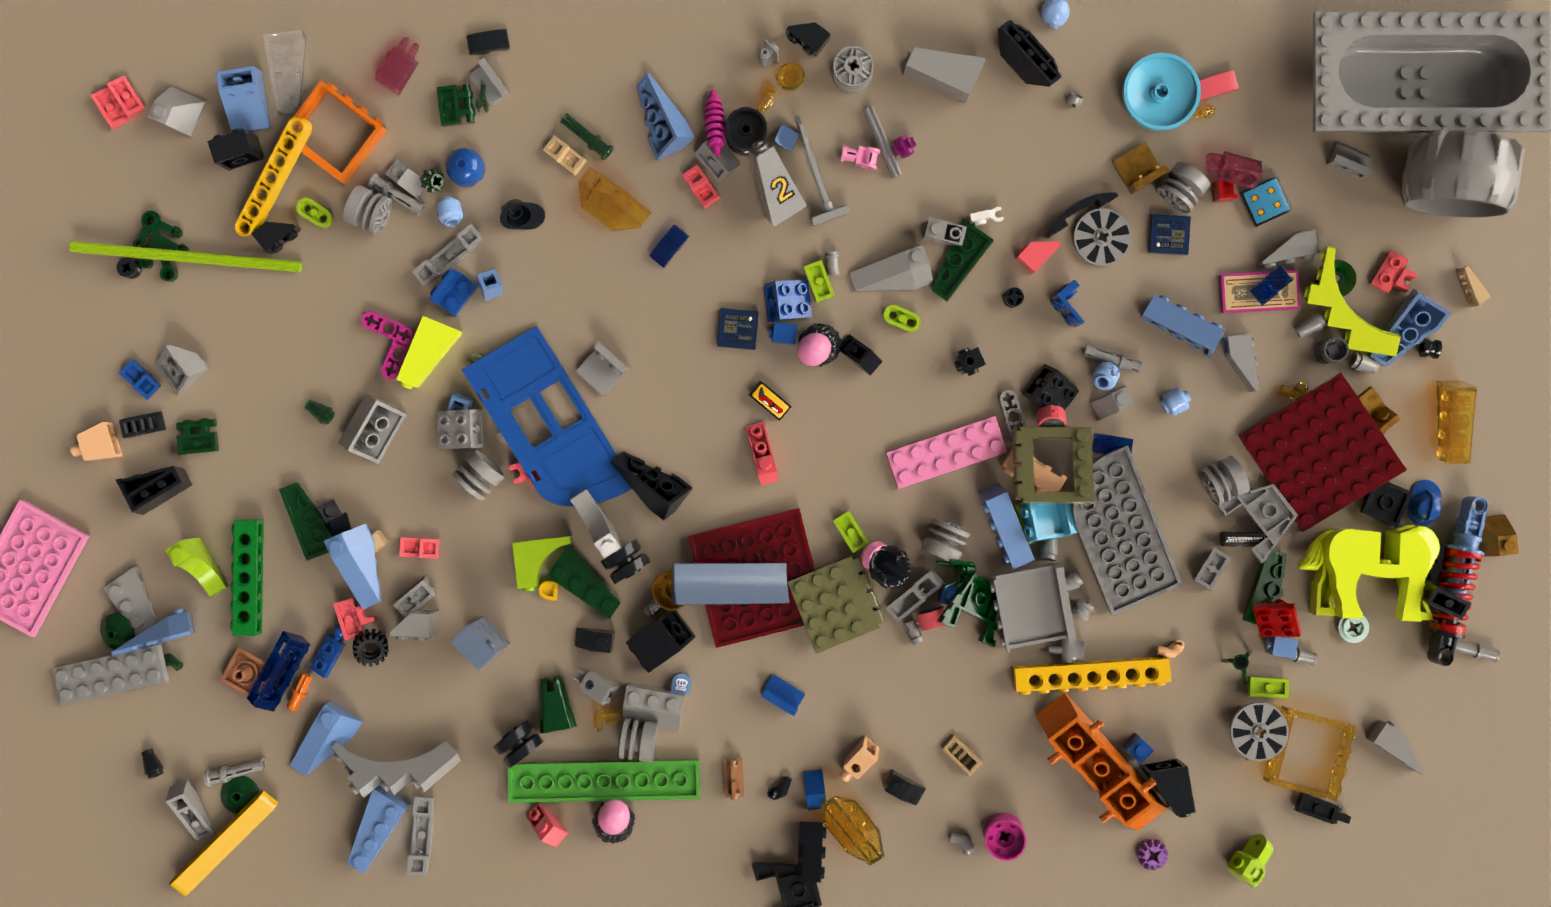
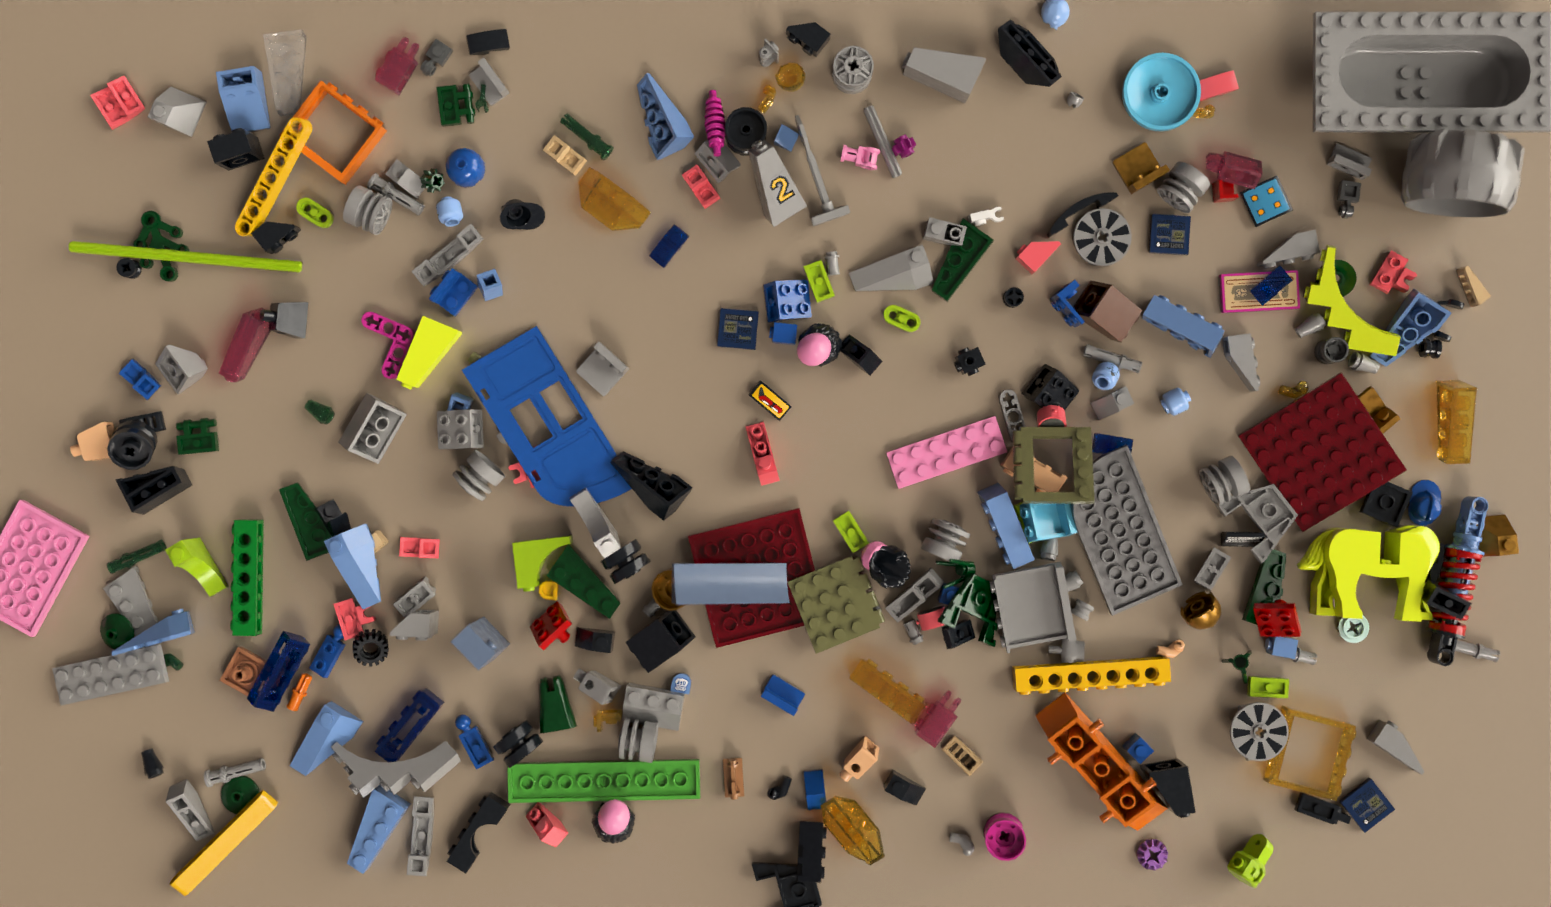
none -> black wheel [107,420,158,470]
none -> clear green pin [107,540,167,574]
none -> clear pink slope [219,308,271,383]
none -> torso [260,302,309,339]
none -> clear blue brick [374,688,445,762]
none -> dark grey plate [420,39,453,76]
none -> black arch [446,792,511,874]
none -> blue plate [455,715,494,770]
none -> red plate [530,601,572,650]
none -> clear yellow wedge [849,658,929,724]
none -> clear pink hinge [915,690,961,748]
none -> black slope [942,619,976,649]
none -> reddish brown slope [1073,280,1143,342]
none -> pearl gold cylinder [1180,591,1221,630]
none -> dark grey plate [1337,180,1361,219]
none -> dark blue tile [1339,778,1395,833]
none -> black piece [1432,299,1465,342]

